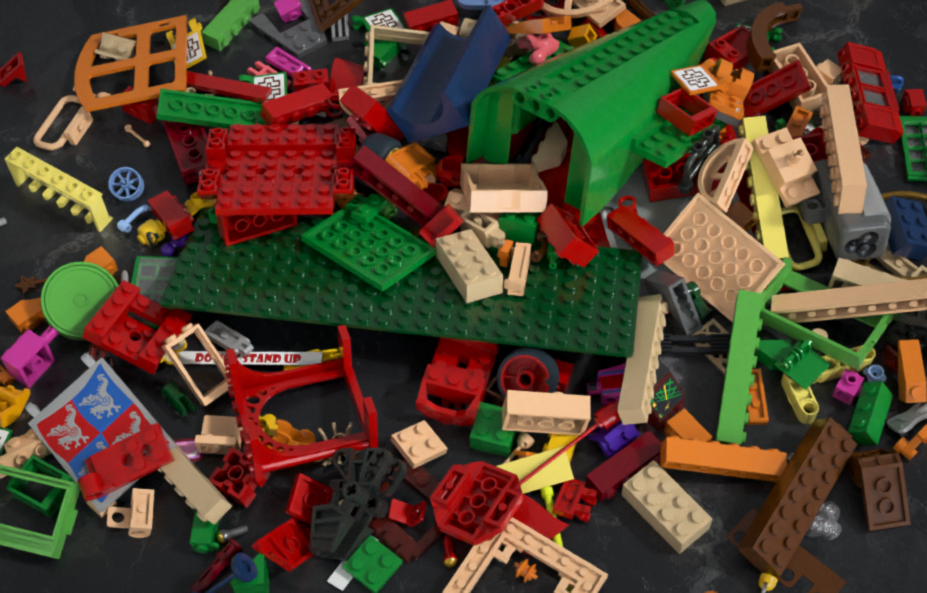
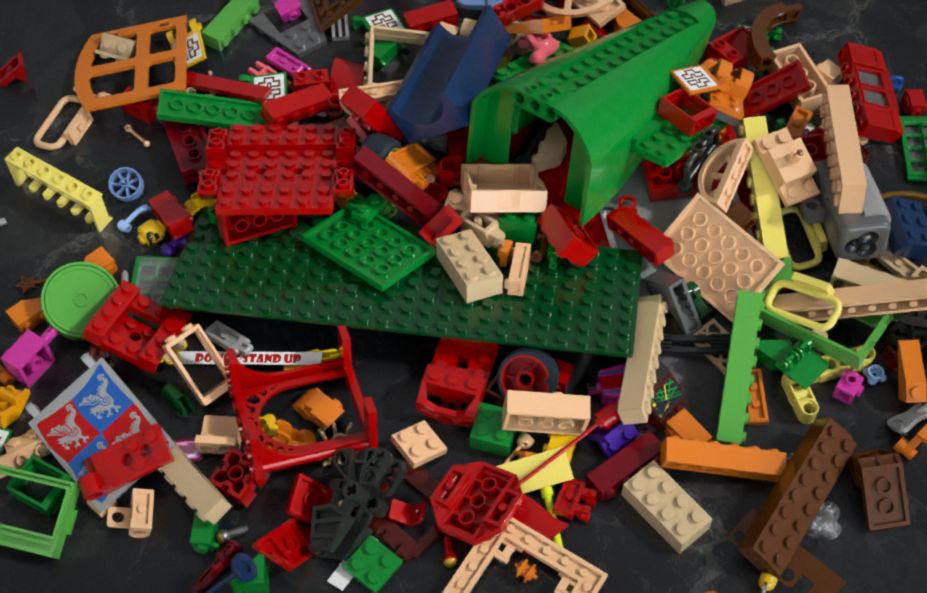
green brick [848,381,893,446] -> none
none -> orange brick [292,388,345,431]
none -> light yellow bar [765,272,842,332]

